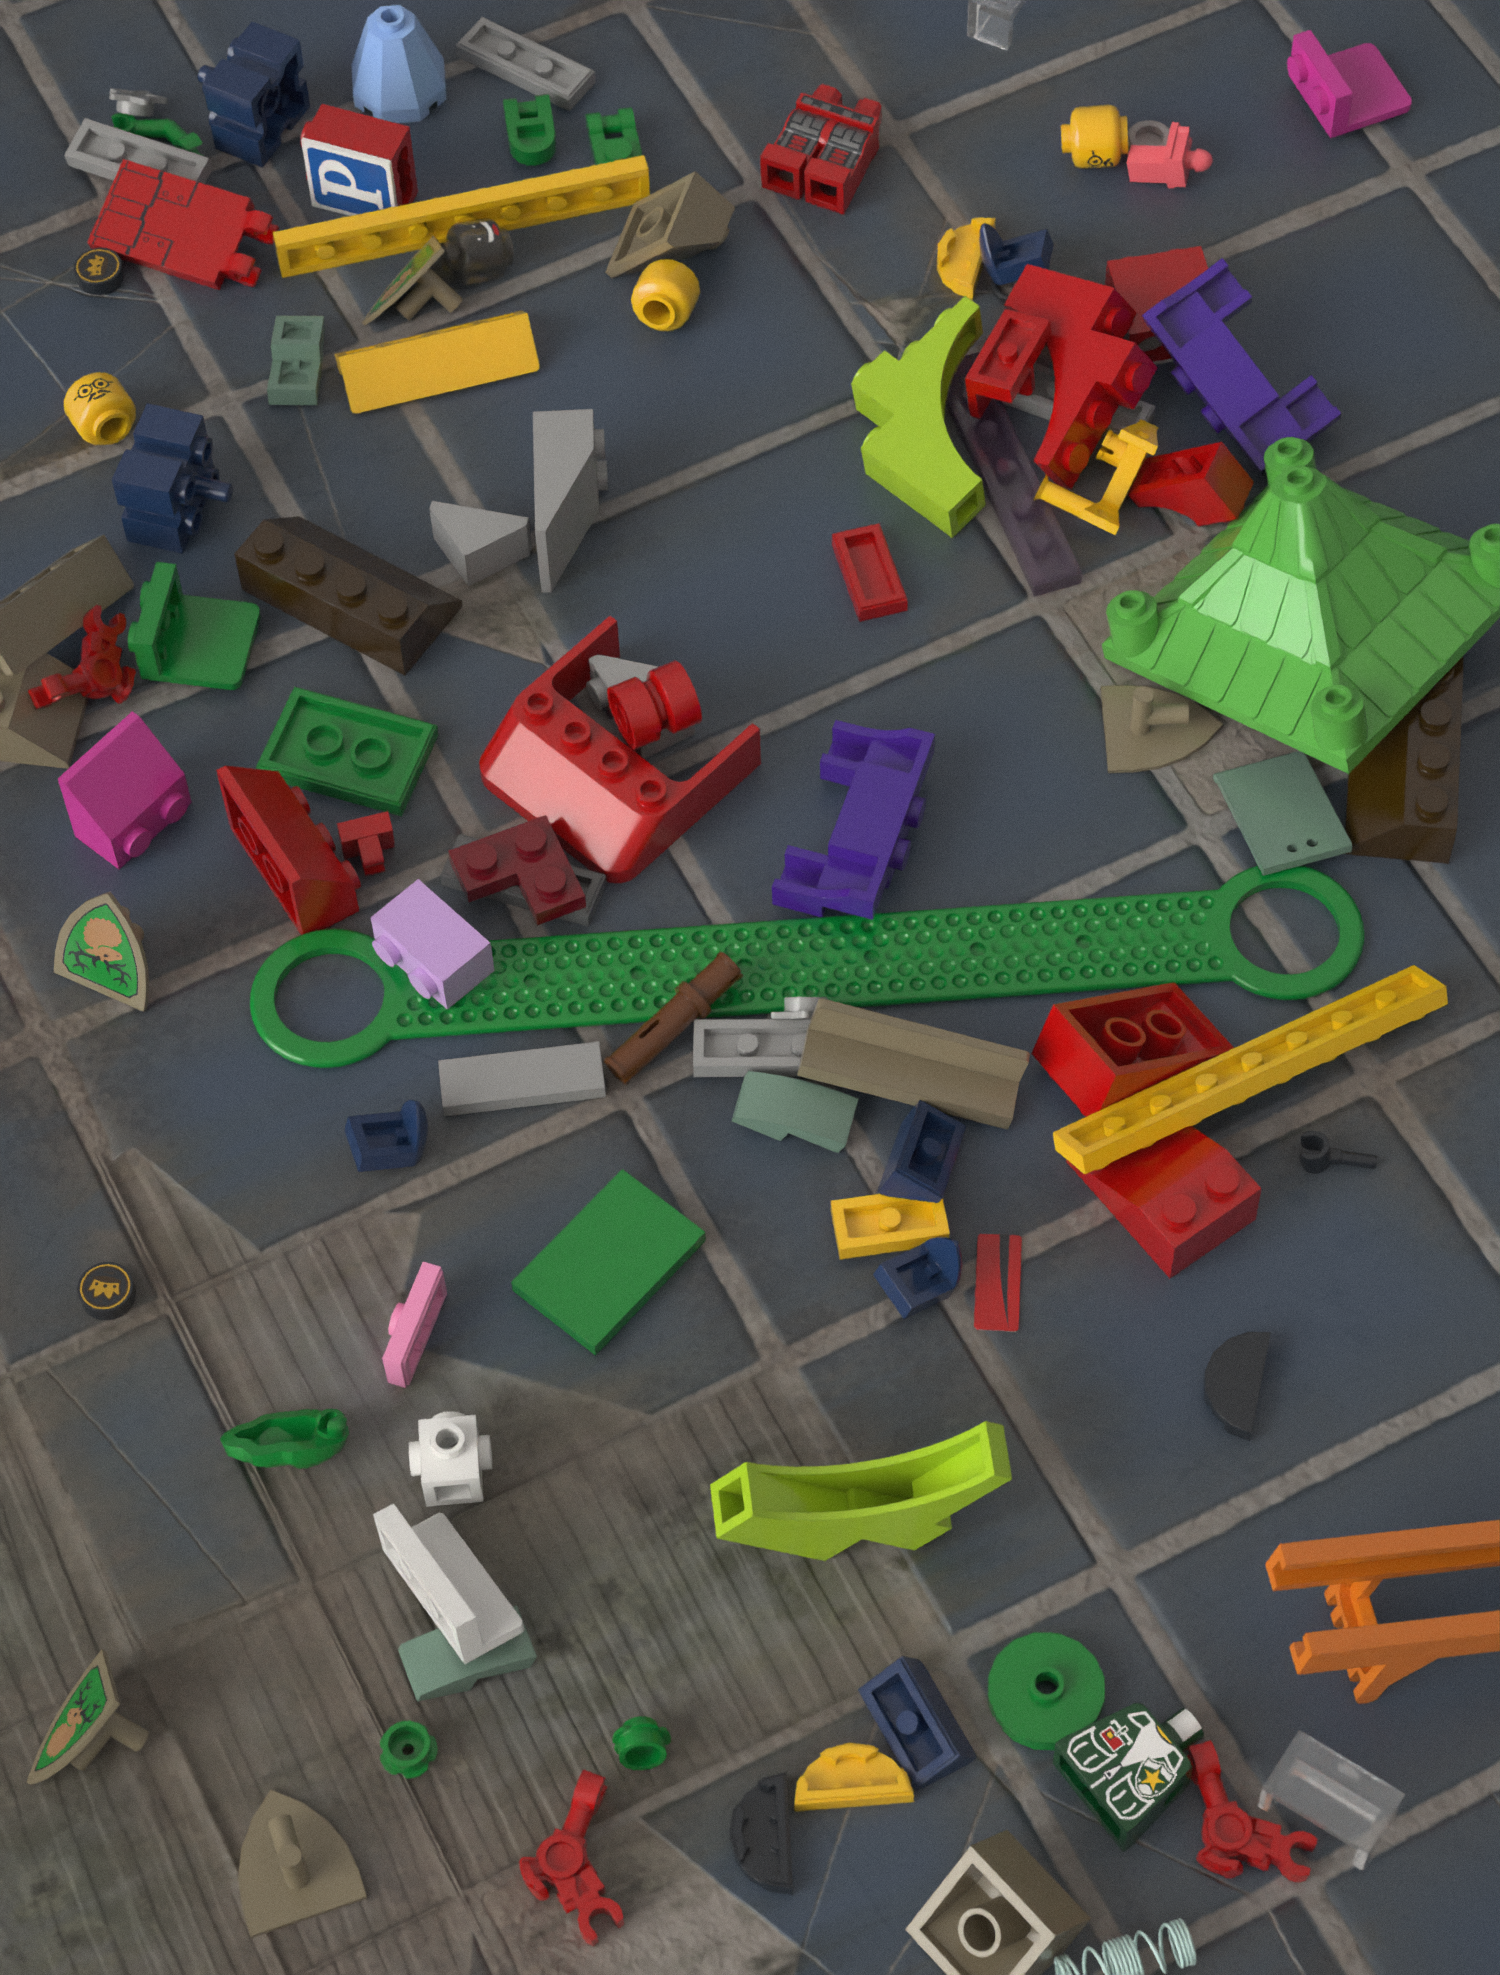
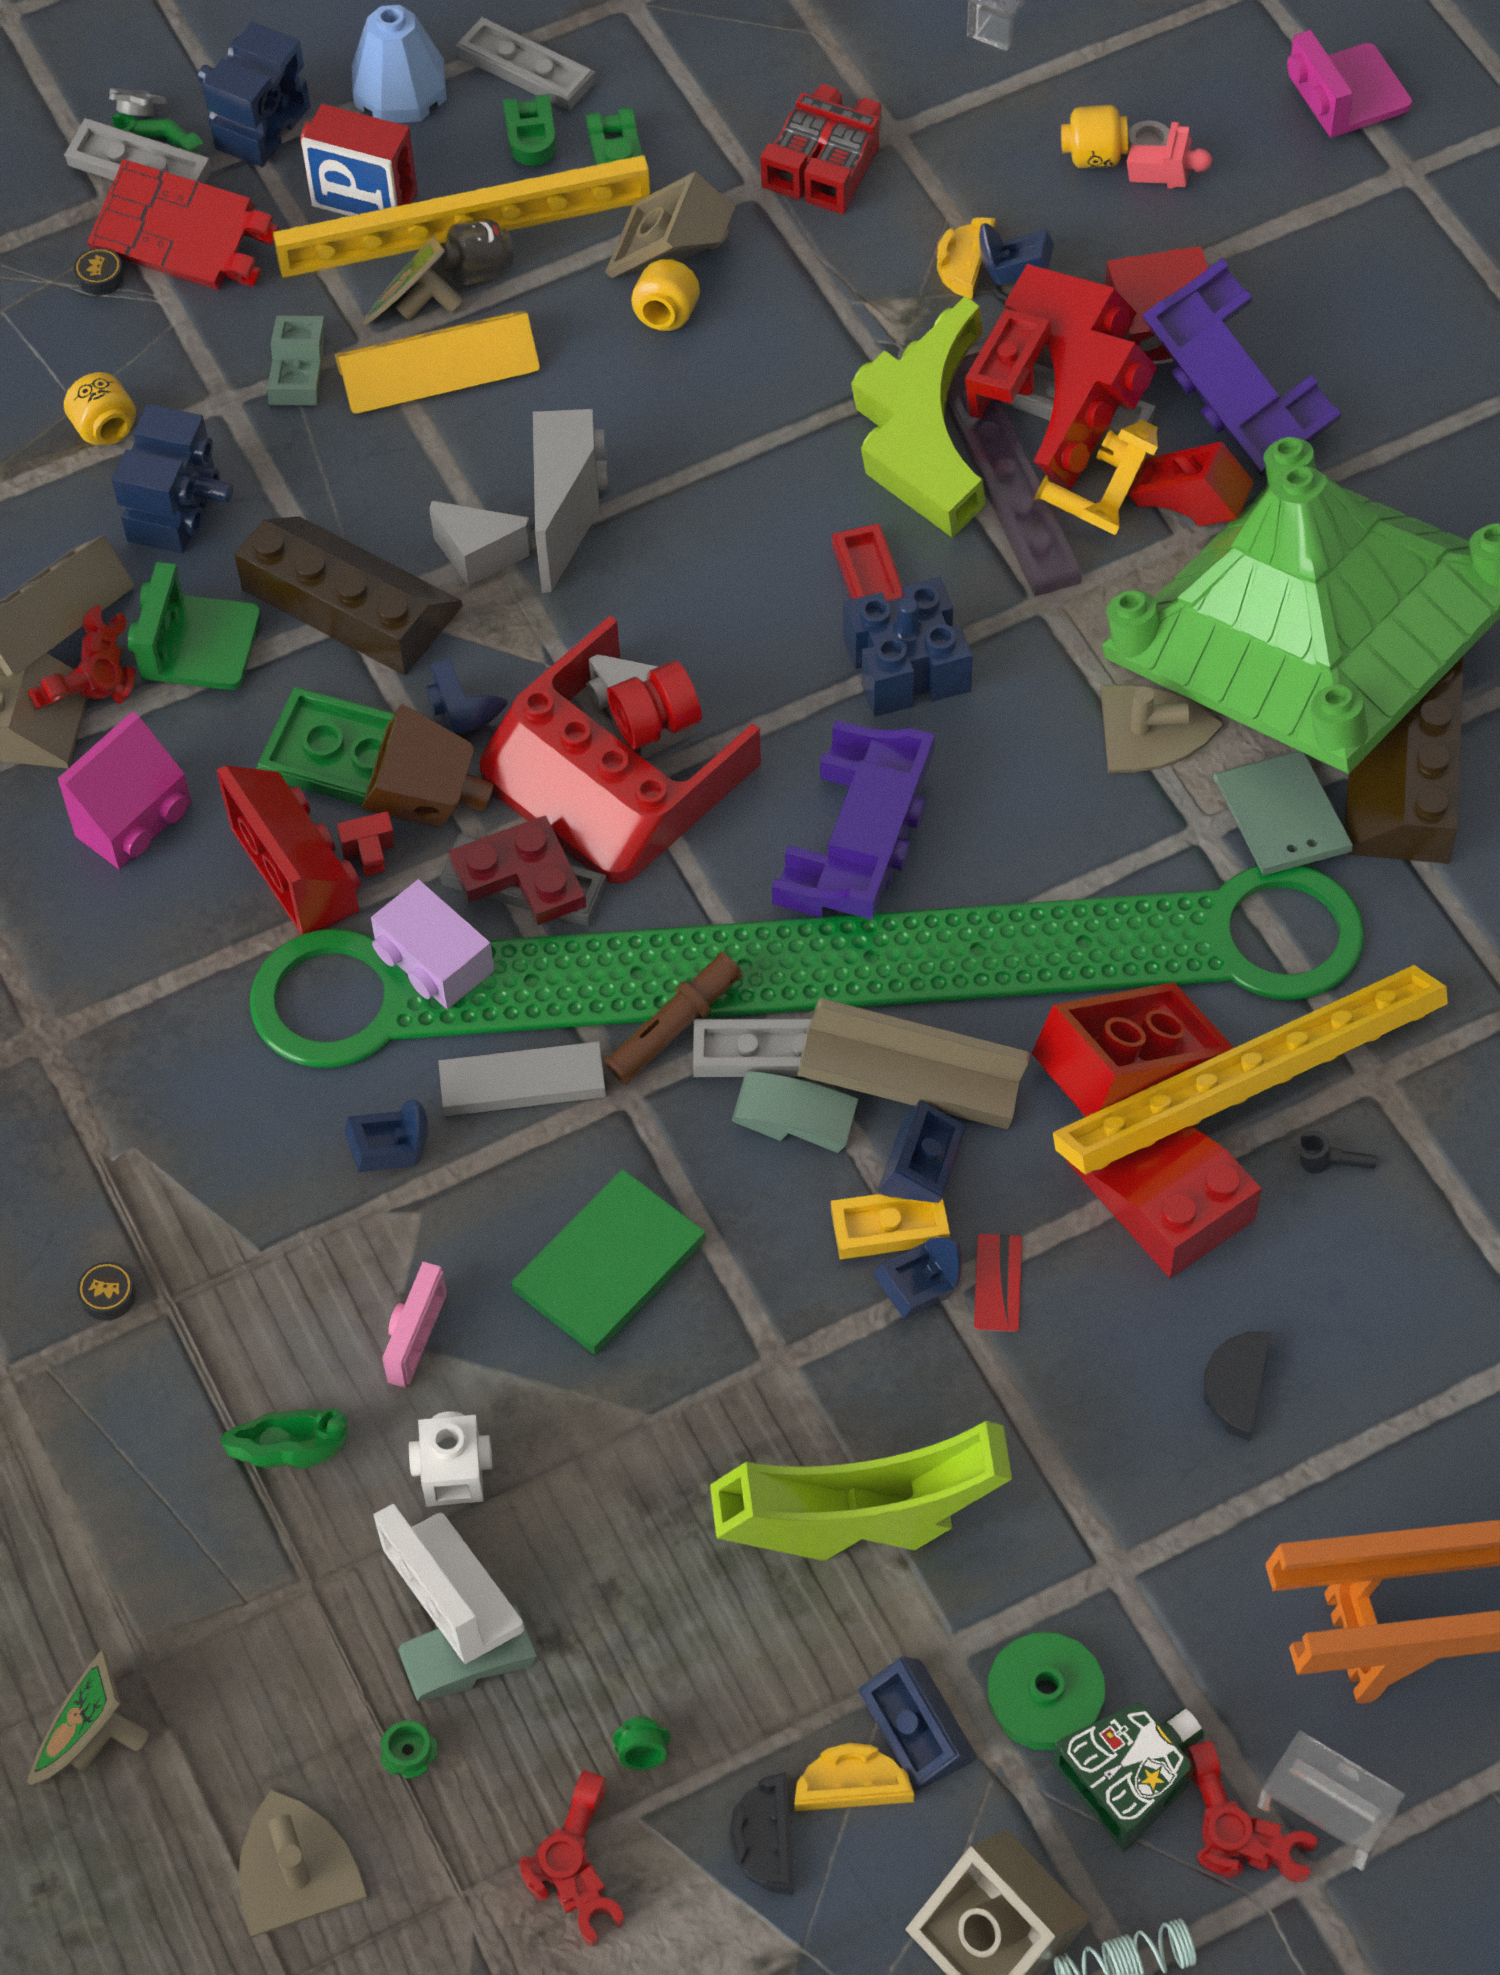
shield [53,891,149,1012] -> none
light grey plate [771,997,827,1019] -> none
none -> reddish brown torso [361,704,493,826]
none -> dark blue plate [426,658,508,736]
none -> dark blue brick [843,577,973,717]

